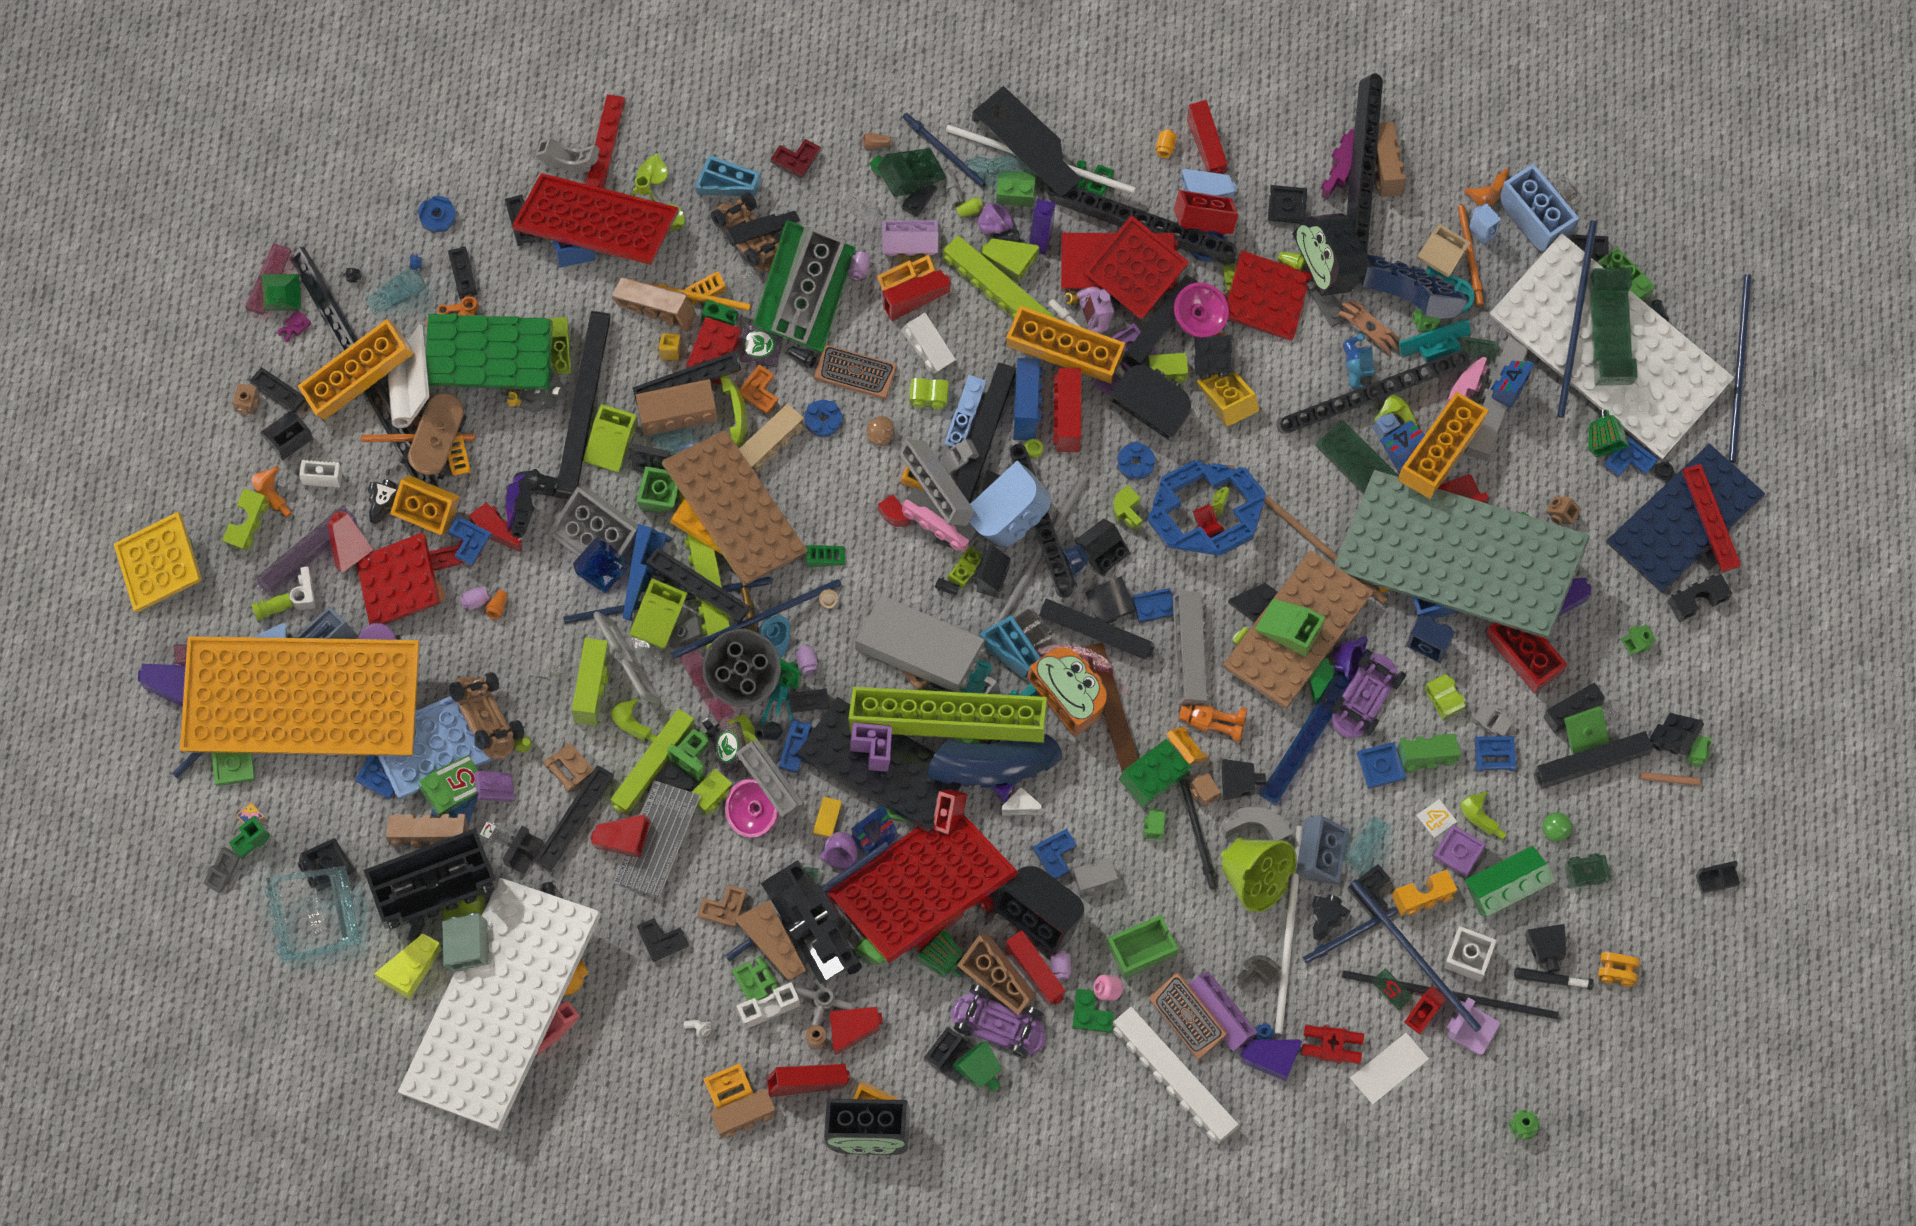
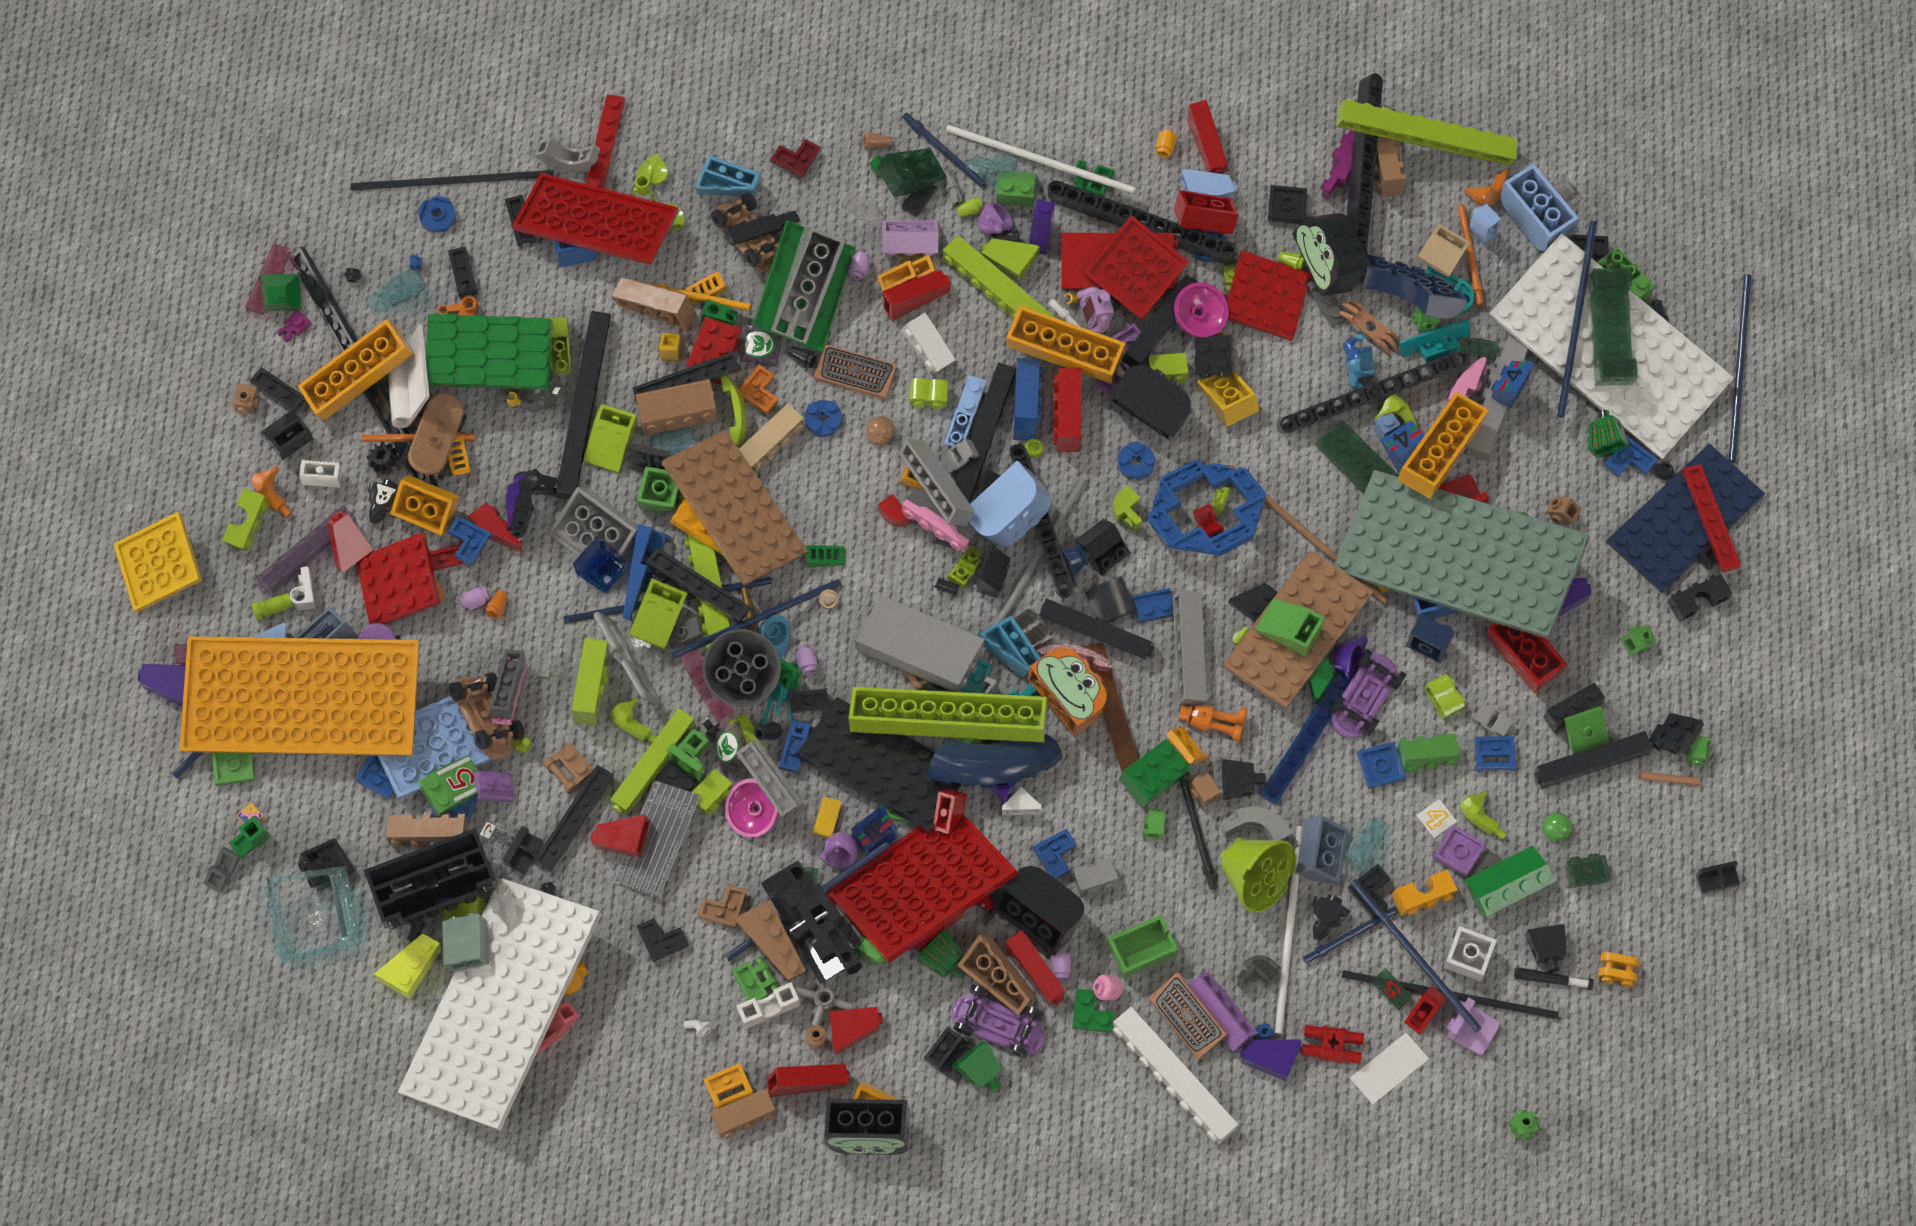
medium lavender brick [850,723,892,772] -> none
black piece [972,86,1082,198] -> none
none -> black piece [351,170,554,191]
none -> black gear [366,442,400,475]
none -> dark grey piece [489,650,527,725]
none -> lime brick [1336,99,1518,166]

